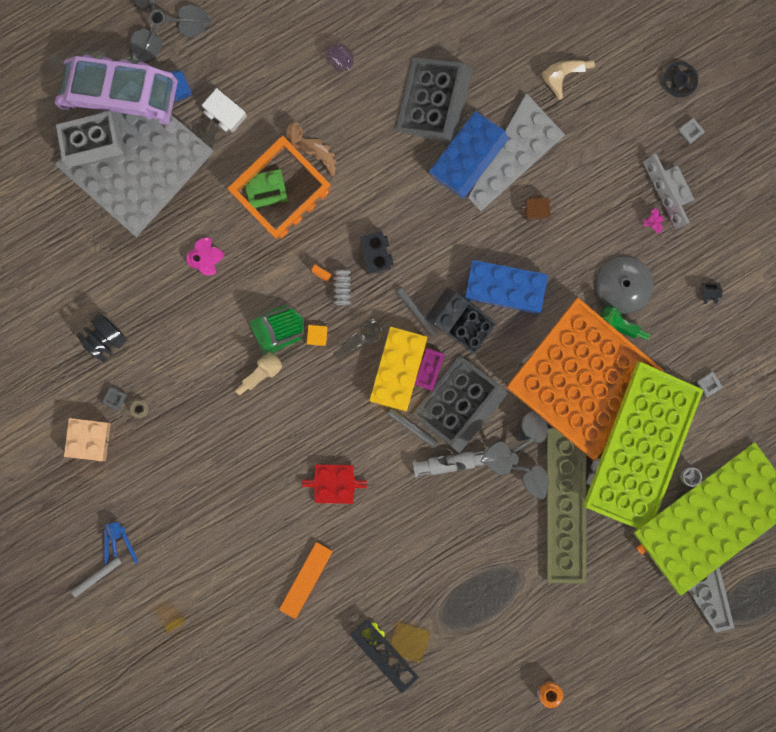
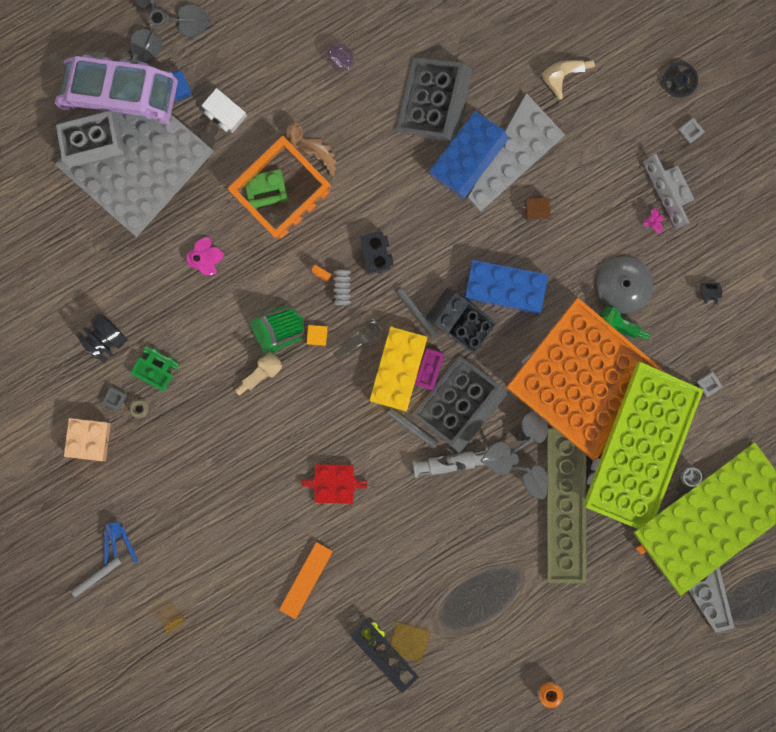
none -> green plate [130,346,180,392]

